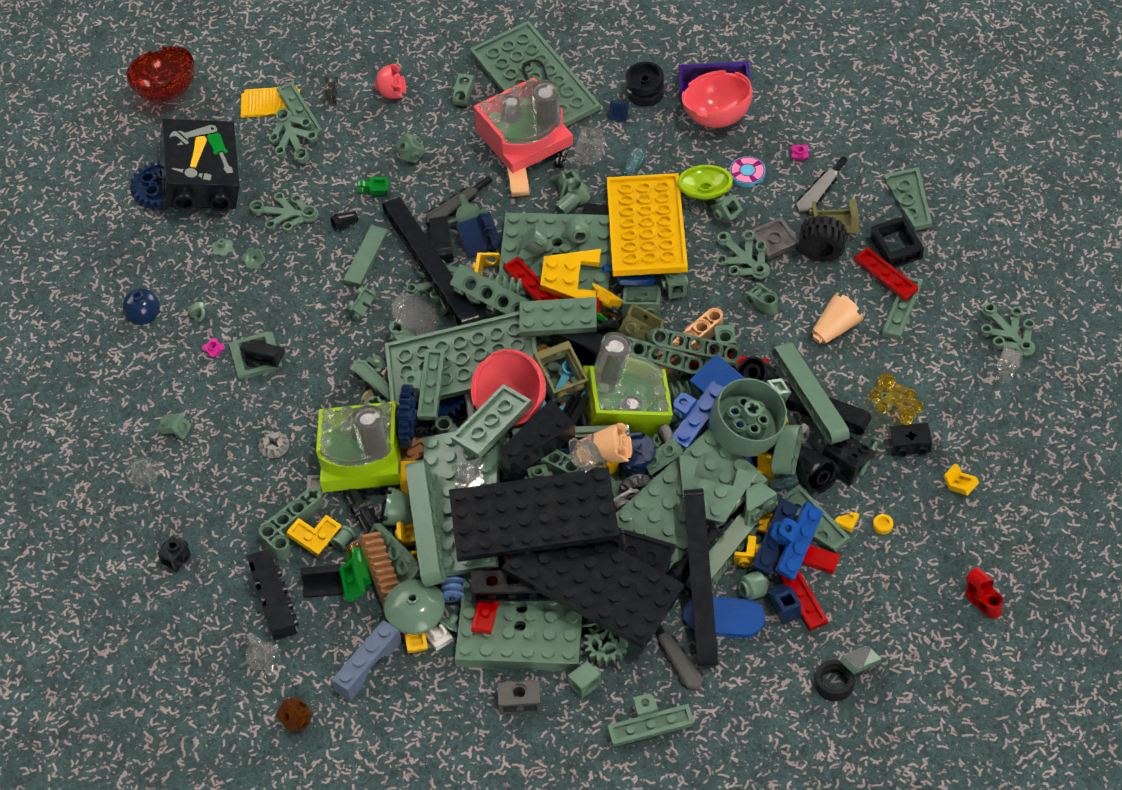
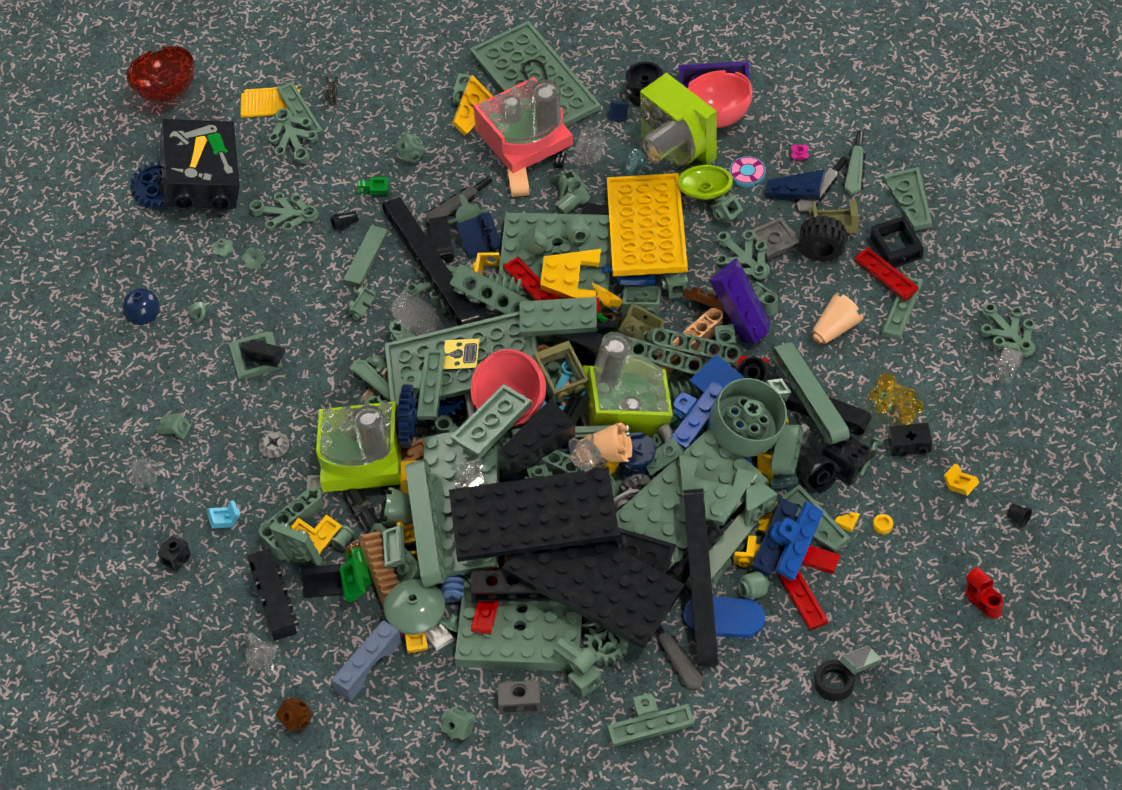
dark pink plate [202,338,225,357] -> none
coral cylinder [374,64,406,100] -> none
dark blue slope [766,583,802,624] -> none
none -> medium azure bracket [207,501,240,528]
none -> sand green plate [270,522,325,567]
none -> sand green tile [383,525,405,569]
none -> sand green brick [441,706,476,740]
none -> sticker [444,338,480,369]
none -> yellow wing [452,75,493,136]
none -> sand green piece [554,637,597,676]
none -> piece [640,73,717,168]
none -> reddish brown wing [683,287,726,312]
none -> dark purple slope [709,258,770,344]
none -> dark blue wing [765,169,825,200]
none -> sand green sword [842,131,866,196]
none -> black piece [1007,504,1032,527]

